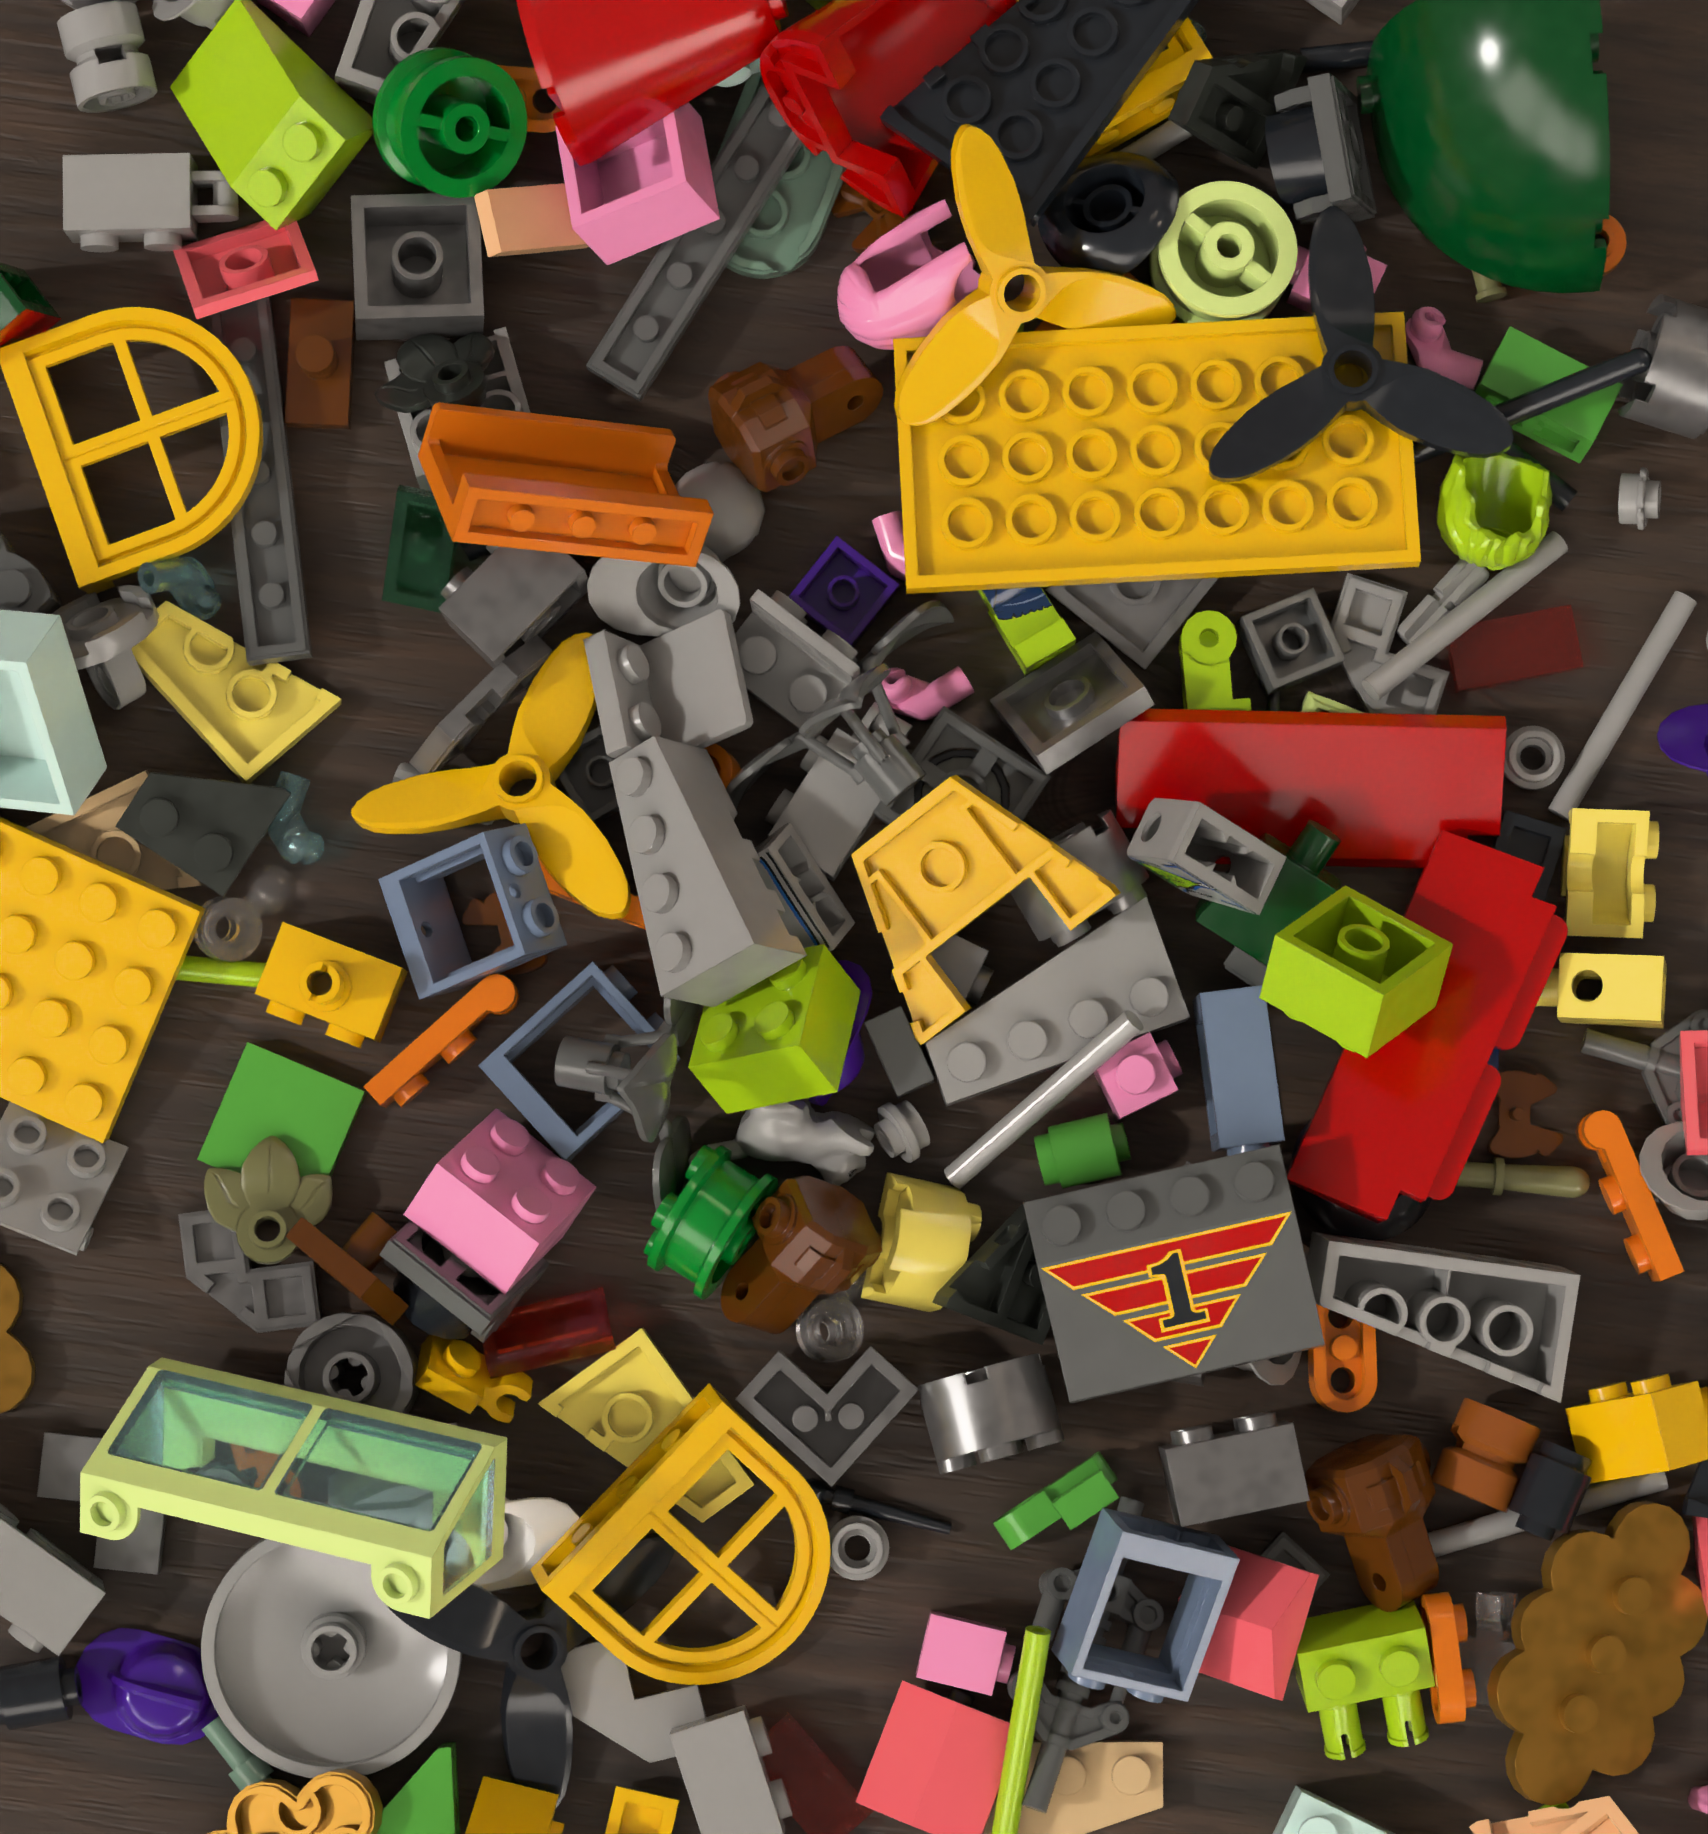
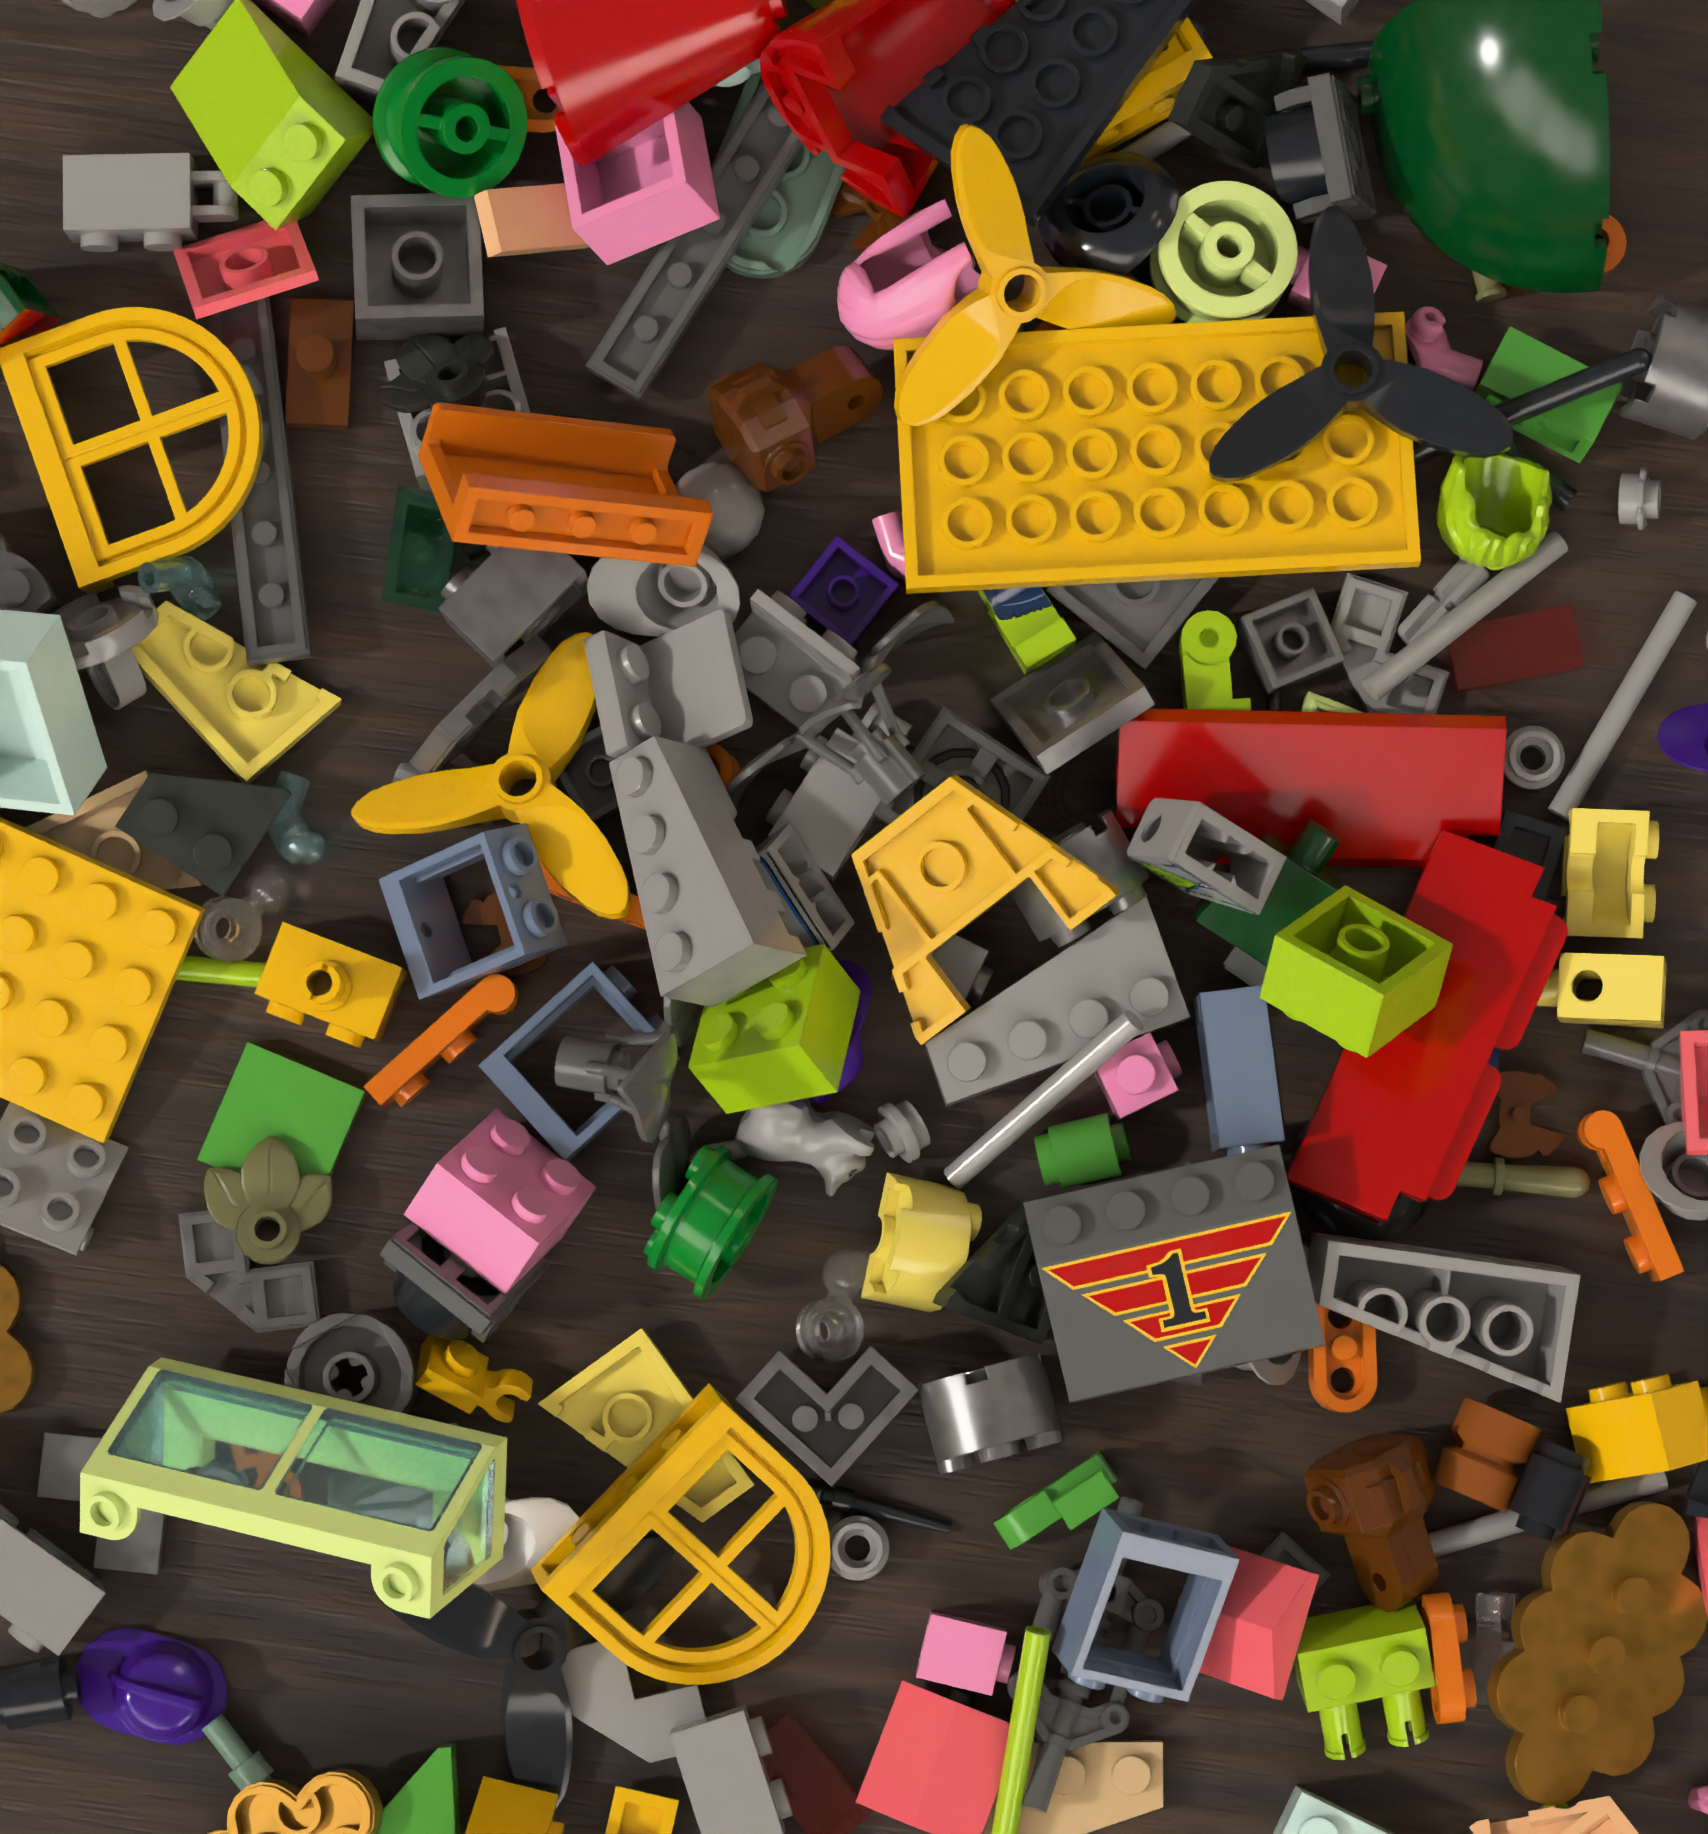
light grey wheel [57,1,158,113] -> none
light grey dish [201,1538,462,1778] -> none
reddish brown tile [285,1212,409,1326] -> none
clear red tile [483,1287,616,1379] -> none
reddish brown piece [721,1176,883,1334] -> none
dark grey piece [864,1006,934,1099] -> none
bright pink arm [881,666,974,721] -> none
flat silver brick [1158,1411,1310,1527] -> none

